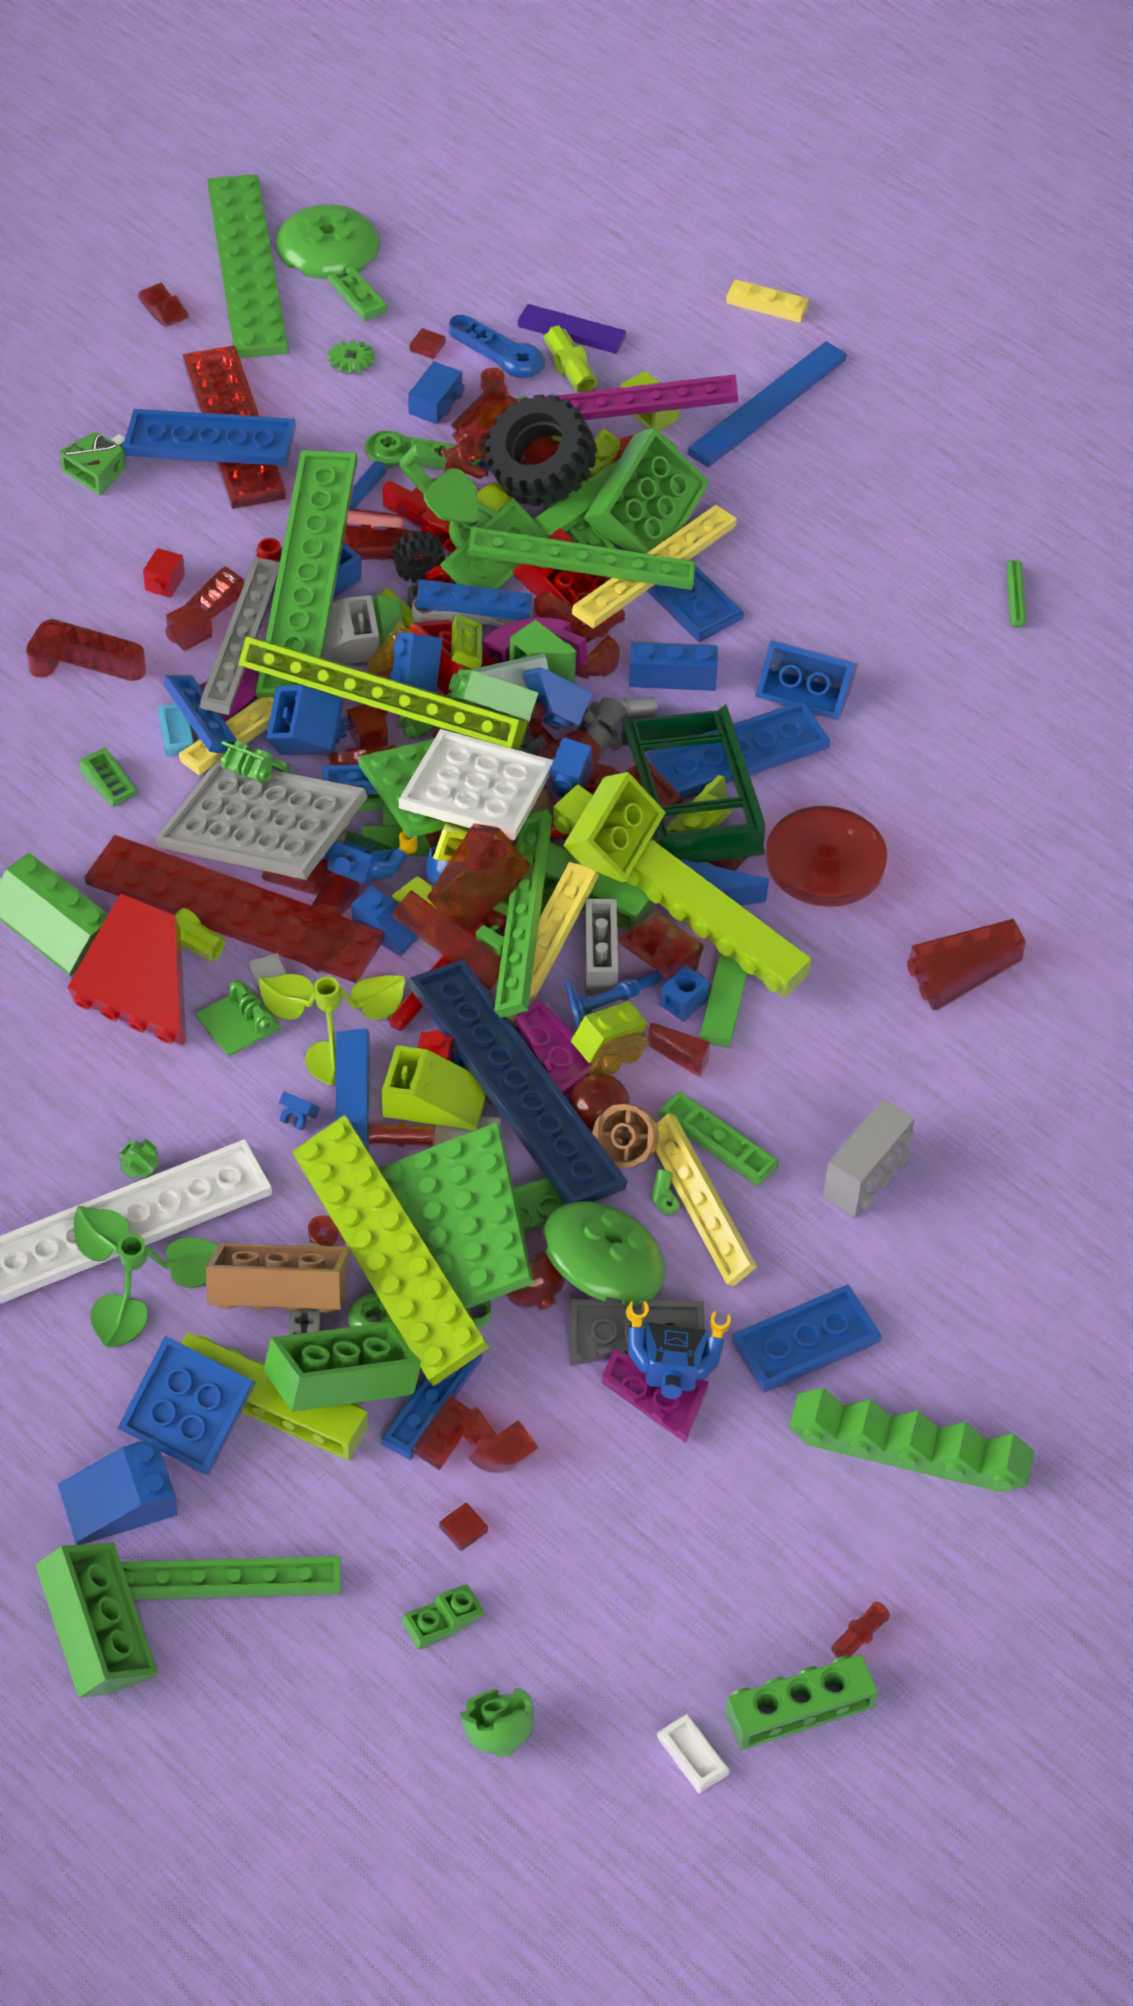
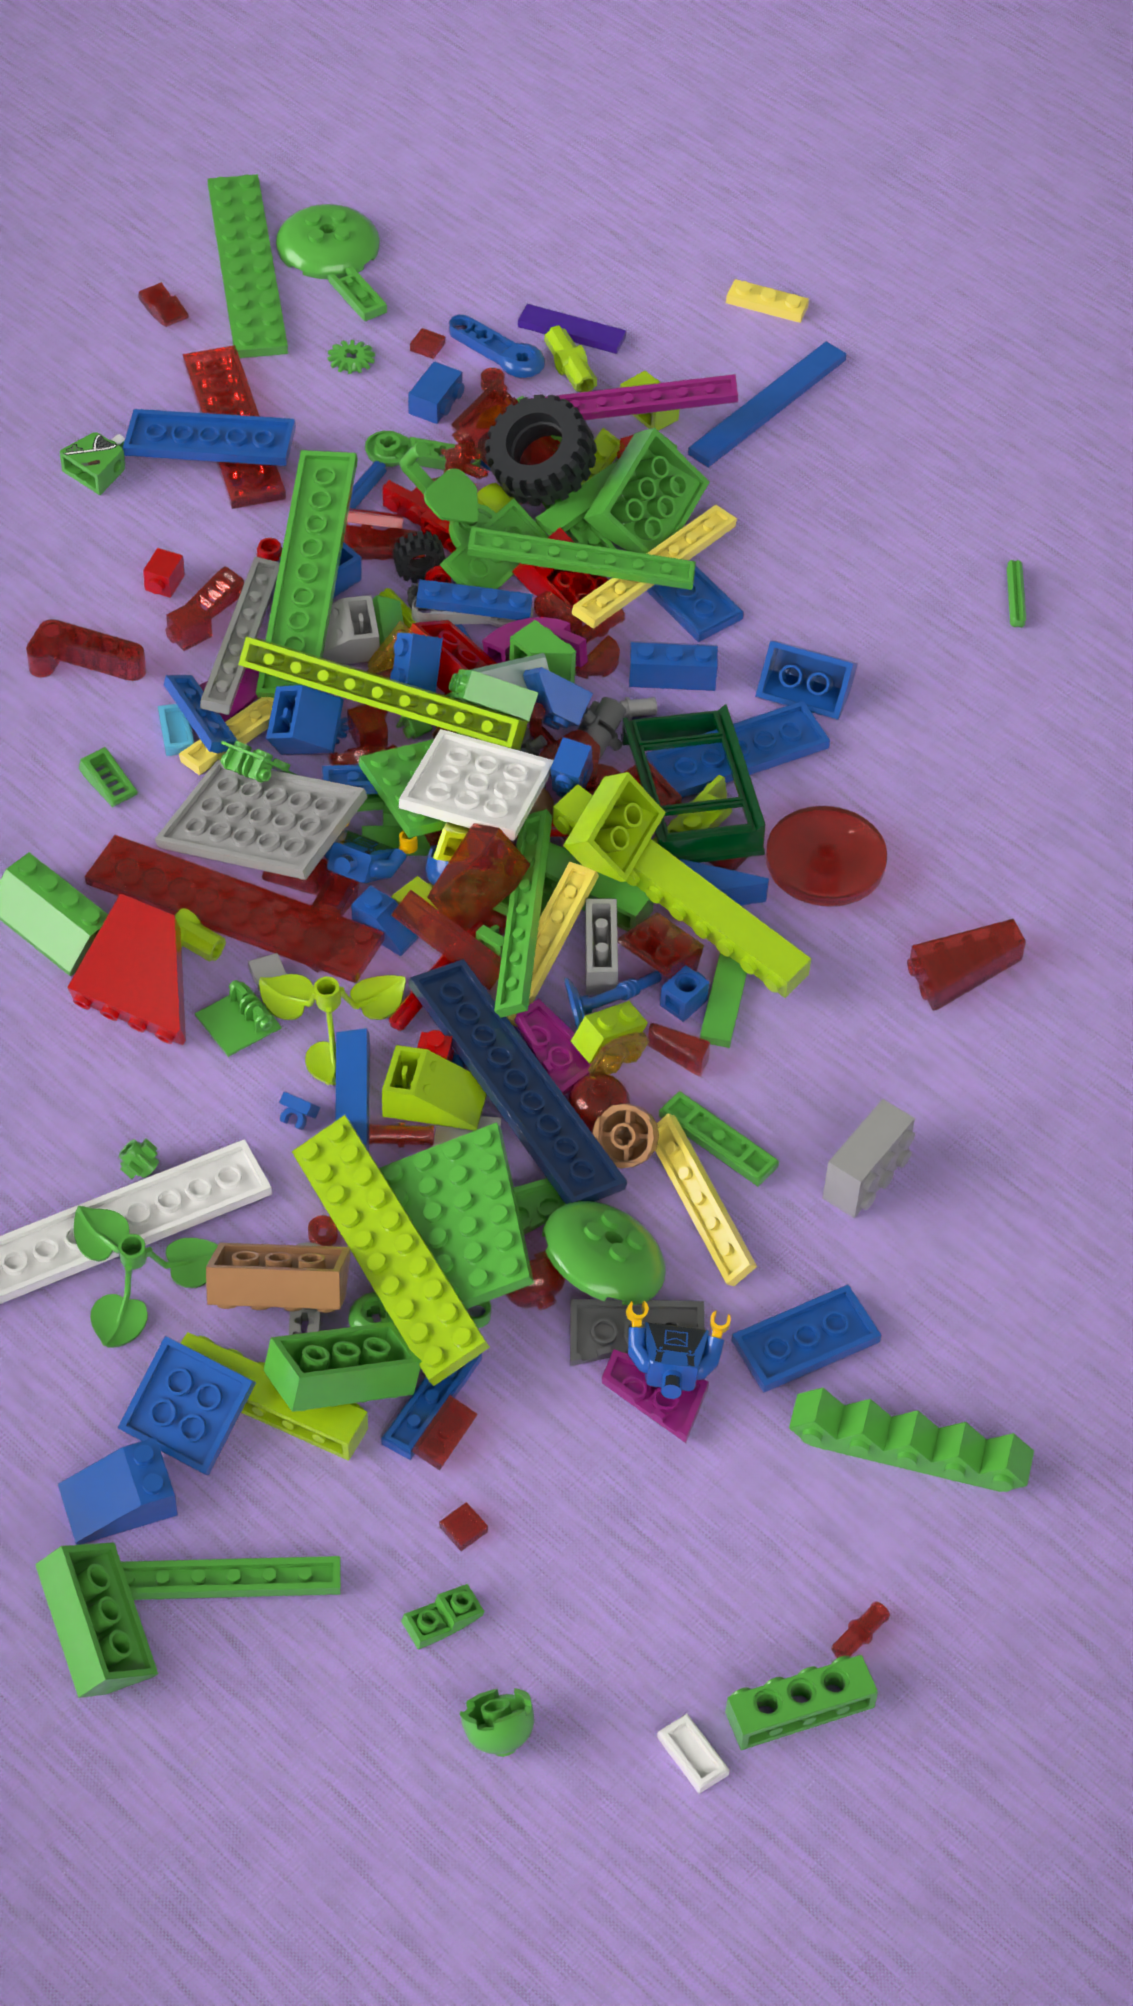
lime tile [451,614,482,669] -> none
clear red brick [459,1407,539,1473] -> none
bright green arm [651,1169,679,1215] -> none

